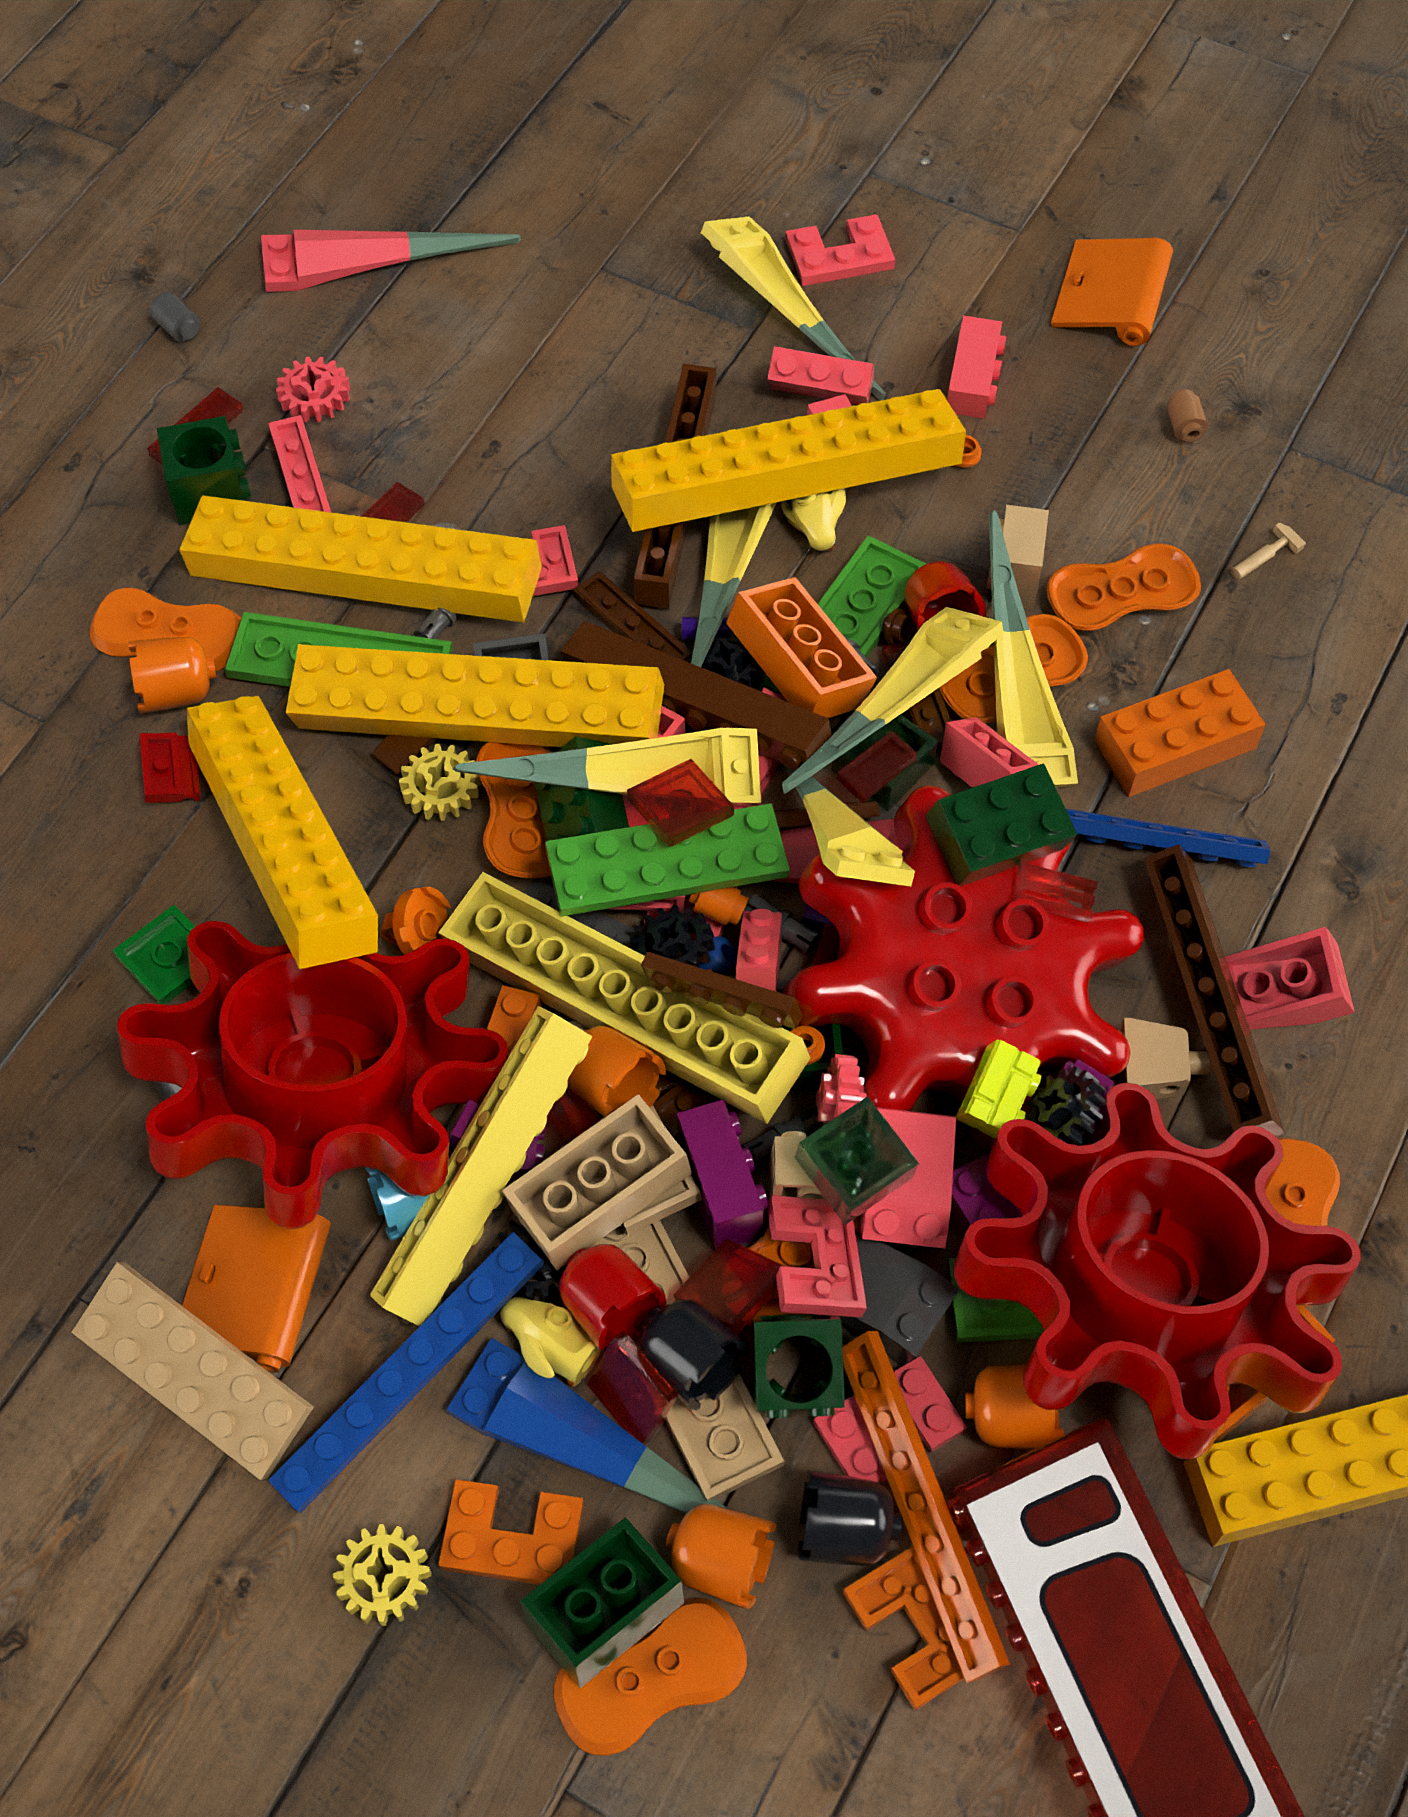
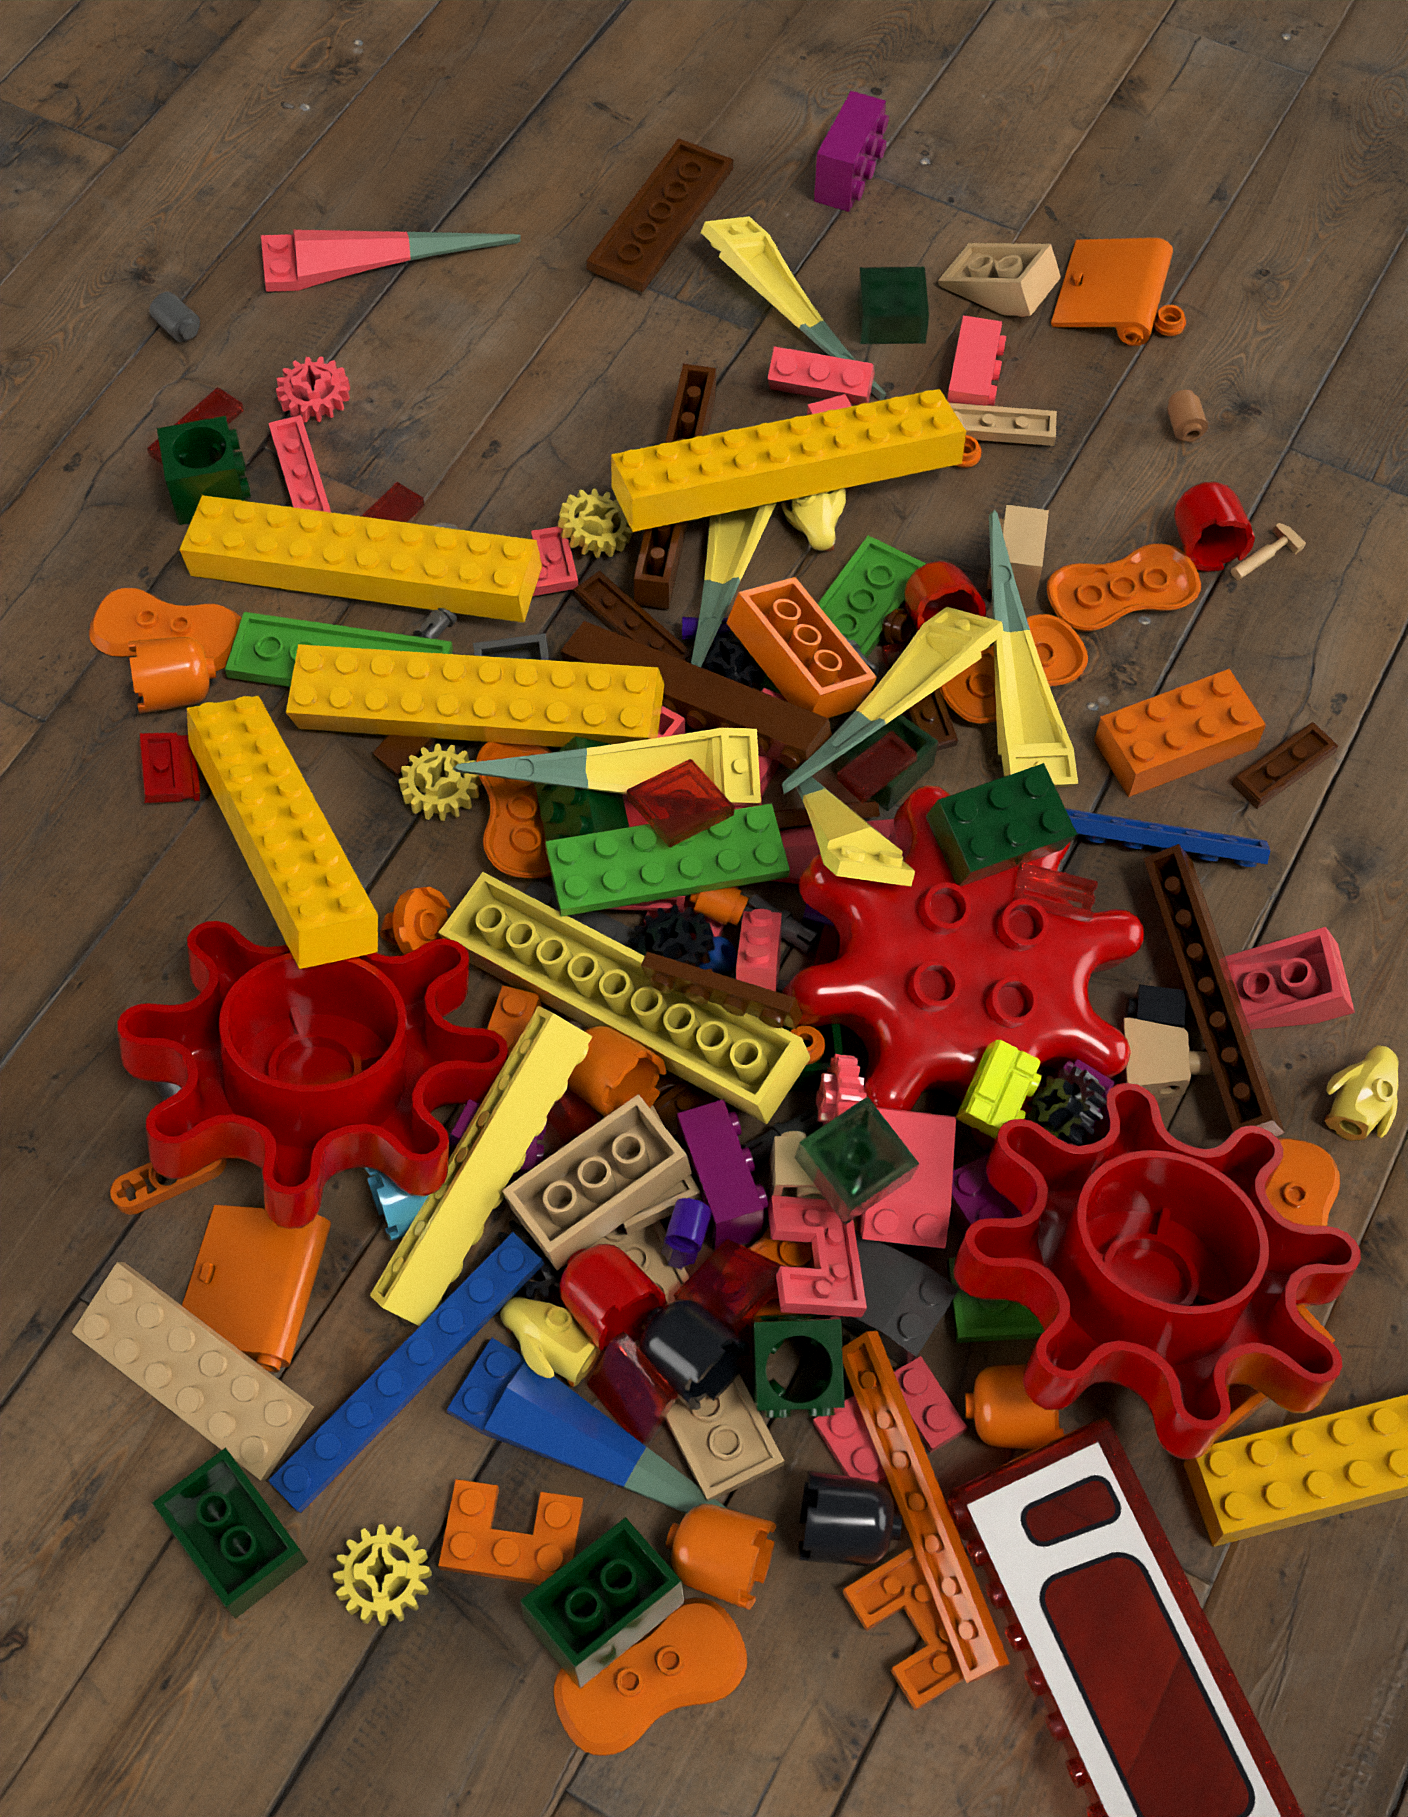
green plate [112,904,196,1005] -> none
coral plate [785,214,895,286] -> none
coral brick [940,717,1039,788] -> none
none -> orange beam [110,1159,227,1215]
none -> dark green brick [152,1447,308,1619]
none -> light yellow gear [557,489,633,558]
none -> reddish brown plate [586,138,734,292]
none -> dark purple piece [661,1198,712,1270]
none -> magenta brick [814,91,889,212]
none -> clear green brick [857,267,929,344]
none -> tan slope [938,243,1061,317]
none -> tan plate [949,403,1057,446]
none -> black brick [1125,984,1186,1028]
none -> orange plate [1153,305,1186,336]
none -> red cylinder [1174,482,1255,572]
none -> reddish brown tile [1232,722,1338,809]
none -> light yellow animal [1324,1045,1399,1141]

